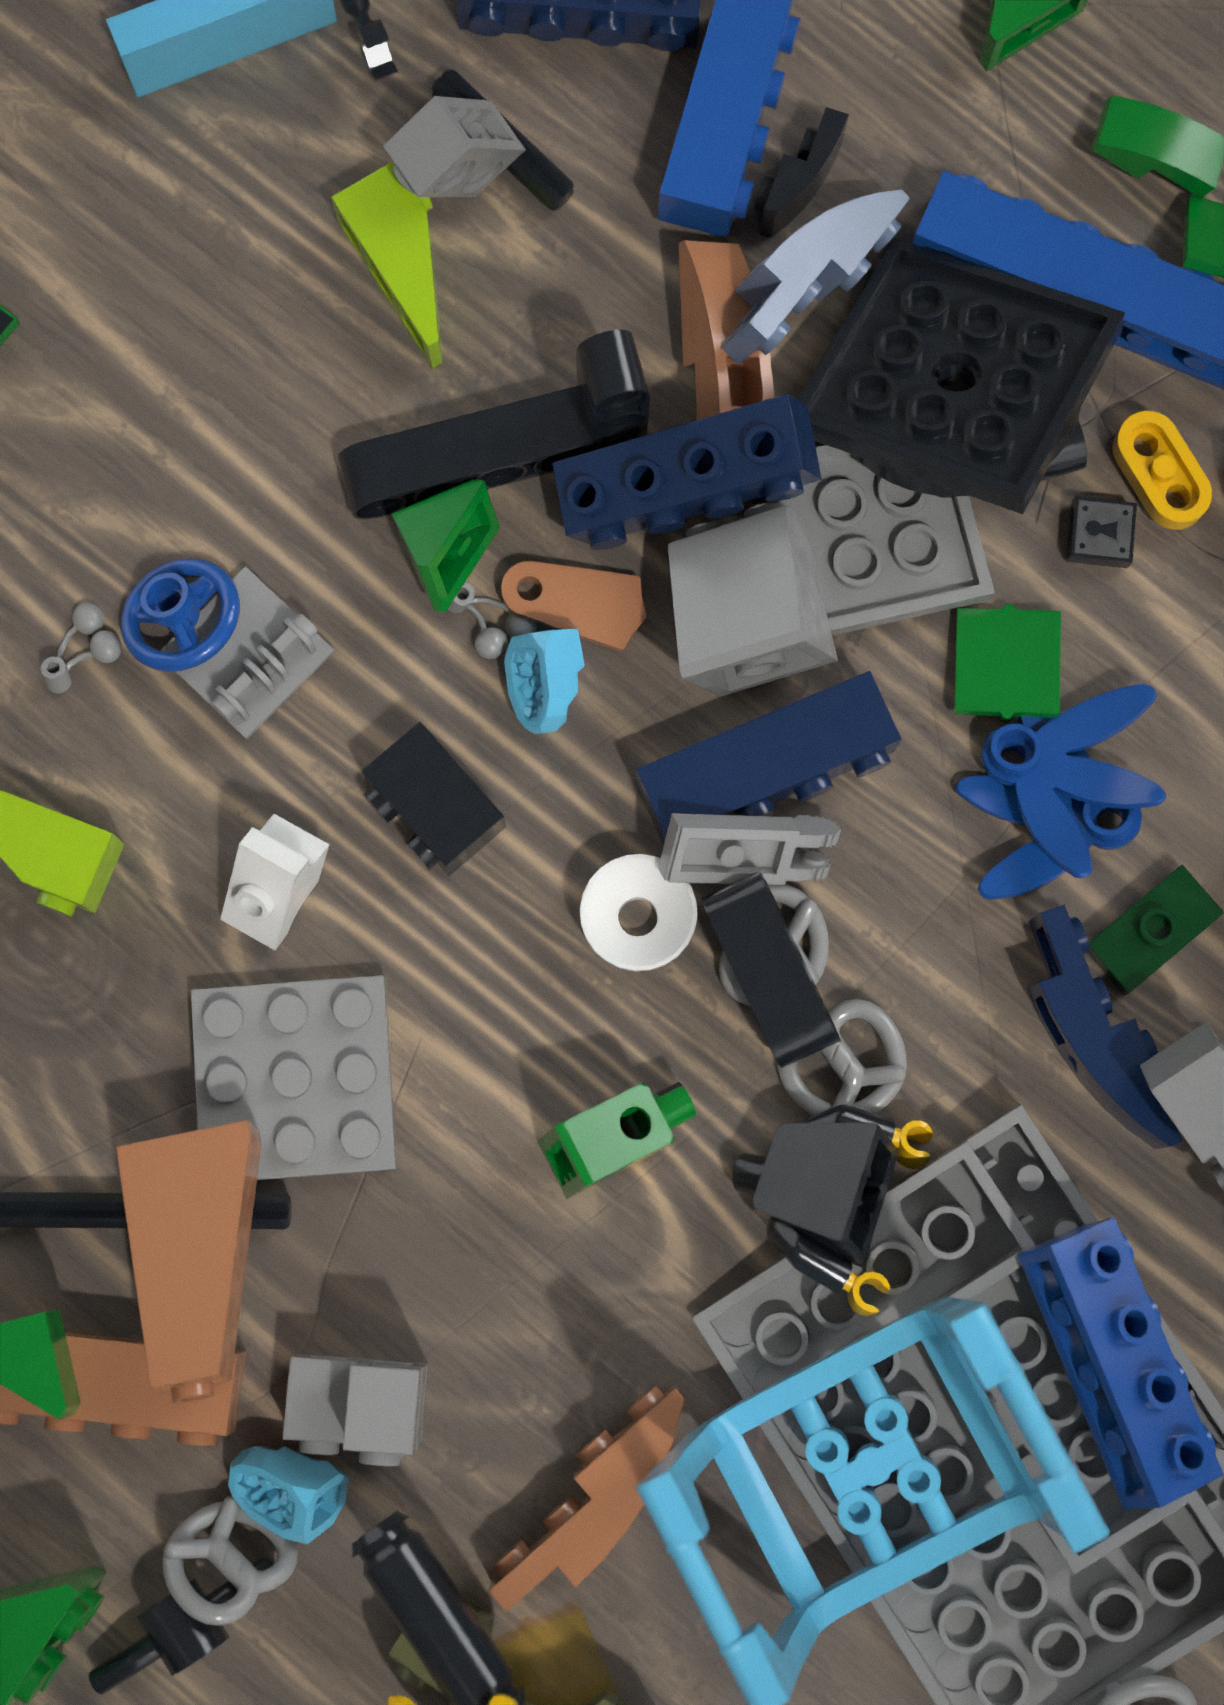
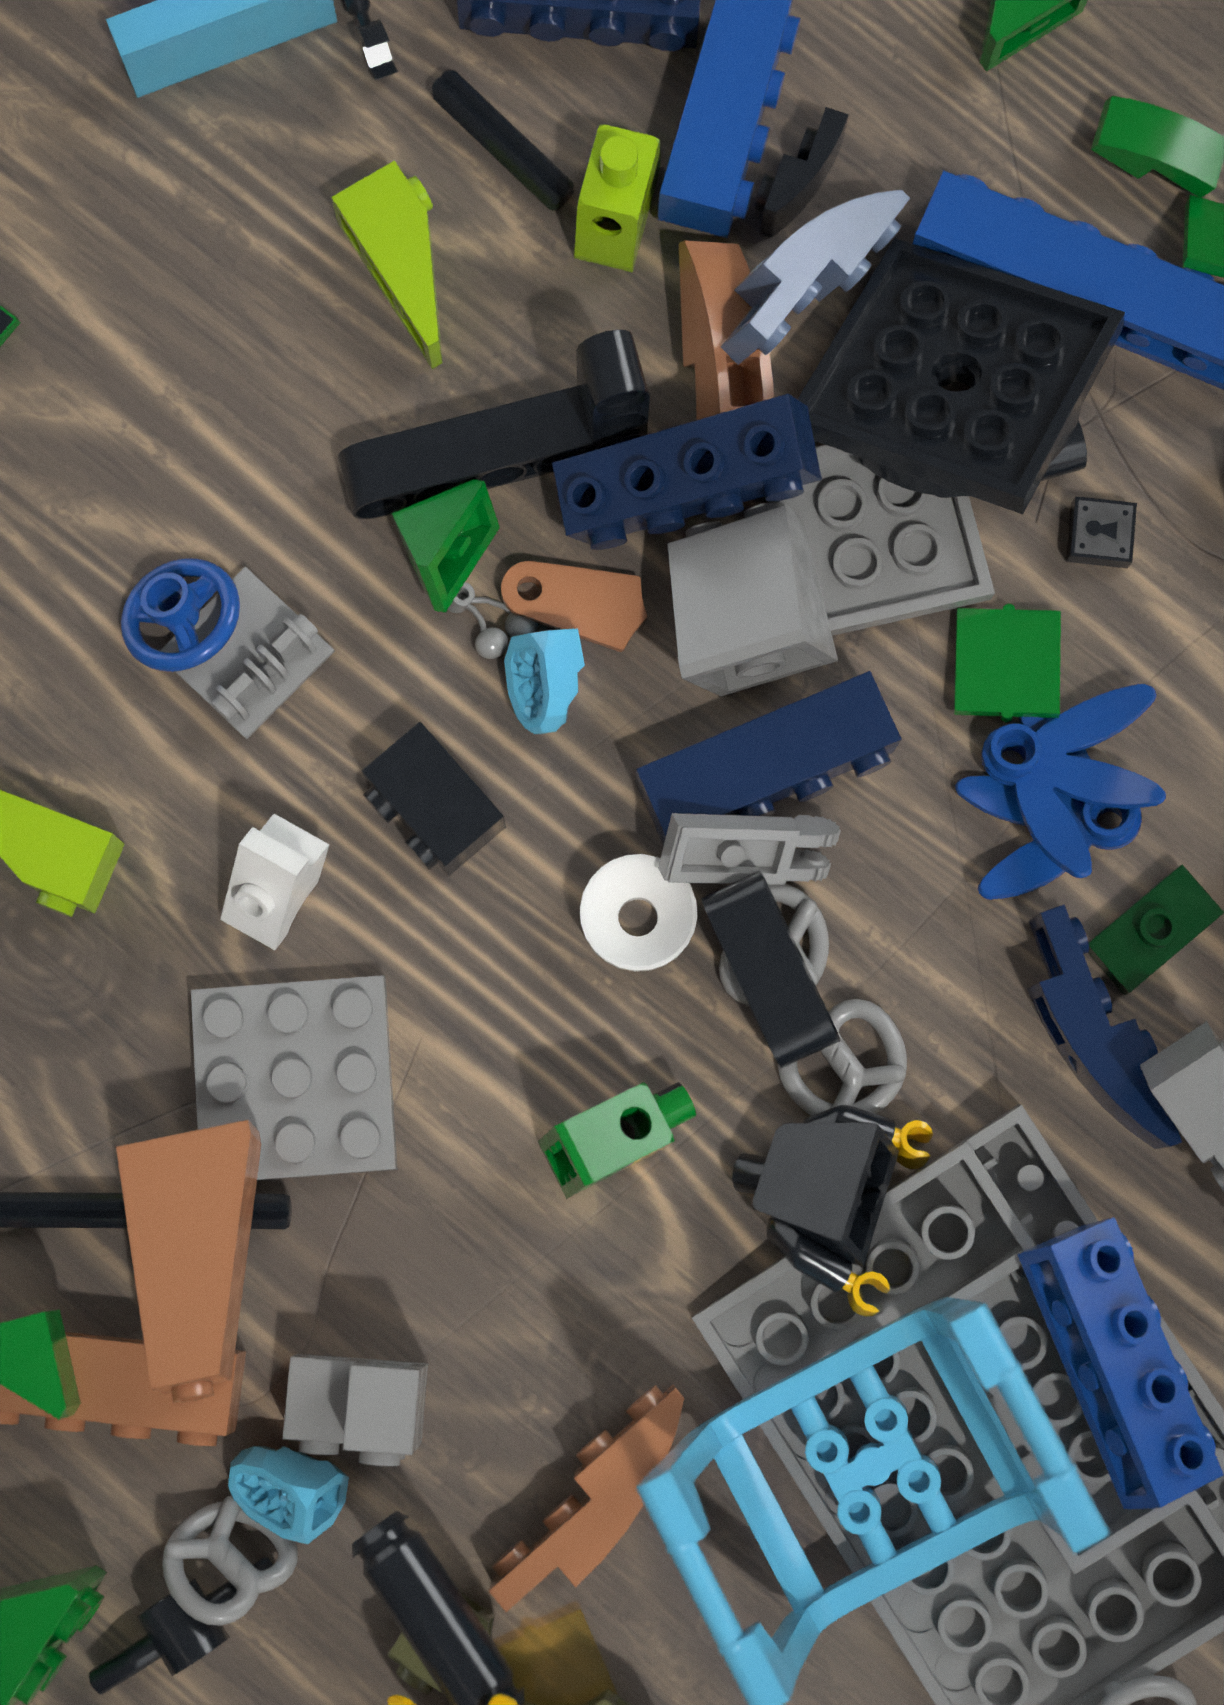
light grey piece [40,602,122,694] -> none
light grey brick [383,96,525,197] -> none
yellow plate [1112,411,1212,530] -> none
none -> lime torso [574,124,661,272]

